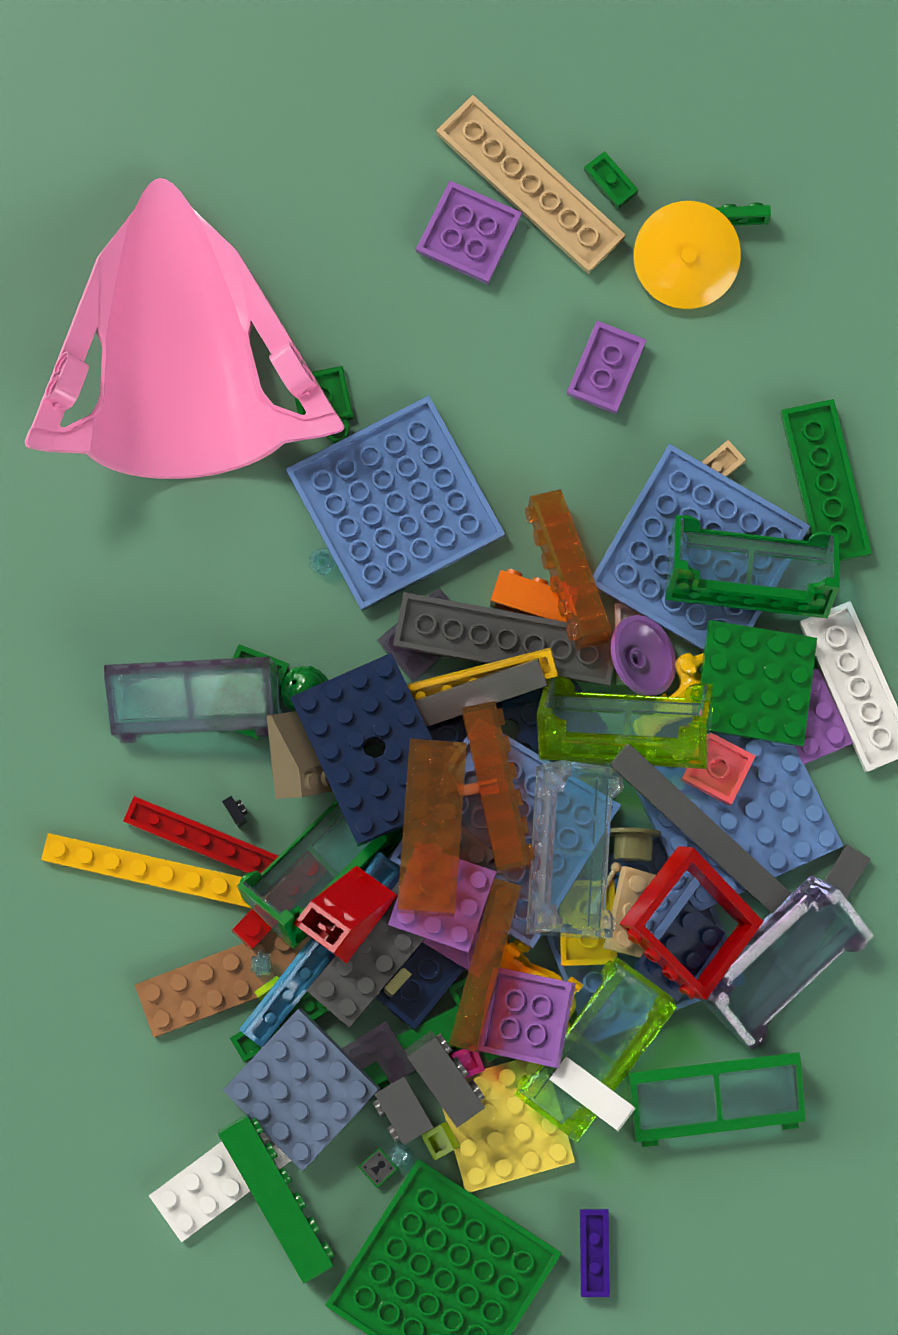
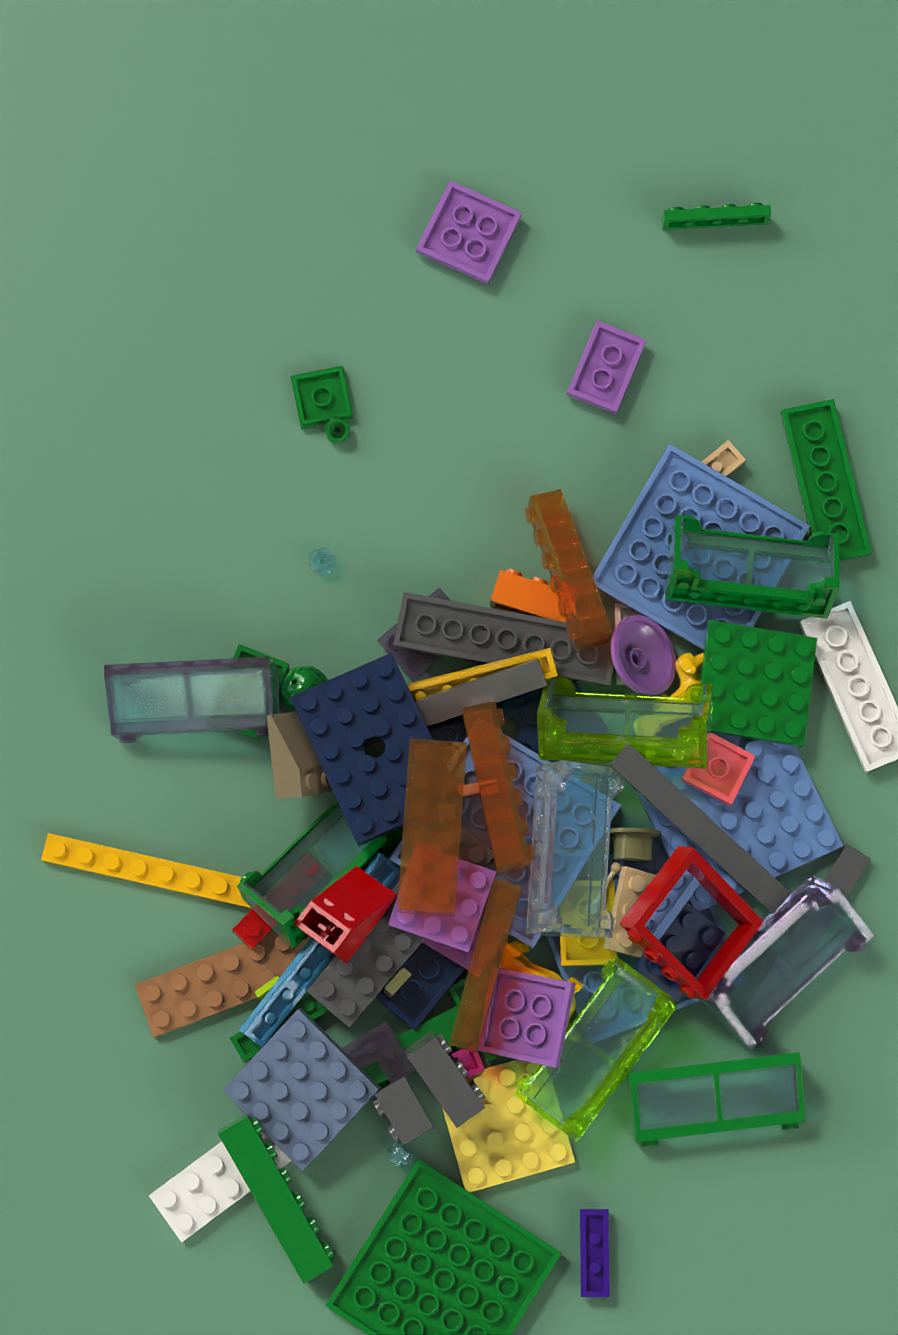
bright pink windscreen [25,178,344,479] -> none
red plate [123,796,279,885] -> none
black plate [222,796,248,828] -> none
clear light blue plate [251,950,271,978] -> none
medium blue plate [286,395,505,611] -> none
tile [358,1147,398,1188] -> none
lime plate [421,1121,460,1161] -> none
tan plate [436,95,625,274] -> none
white tile [549,1057,635,1132] -> none
green plate [584,151,638,210] -> none
yellow dish [633,201,741,309] -> none
medium lavender plate [795,668,853,765] -> none

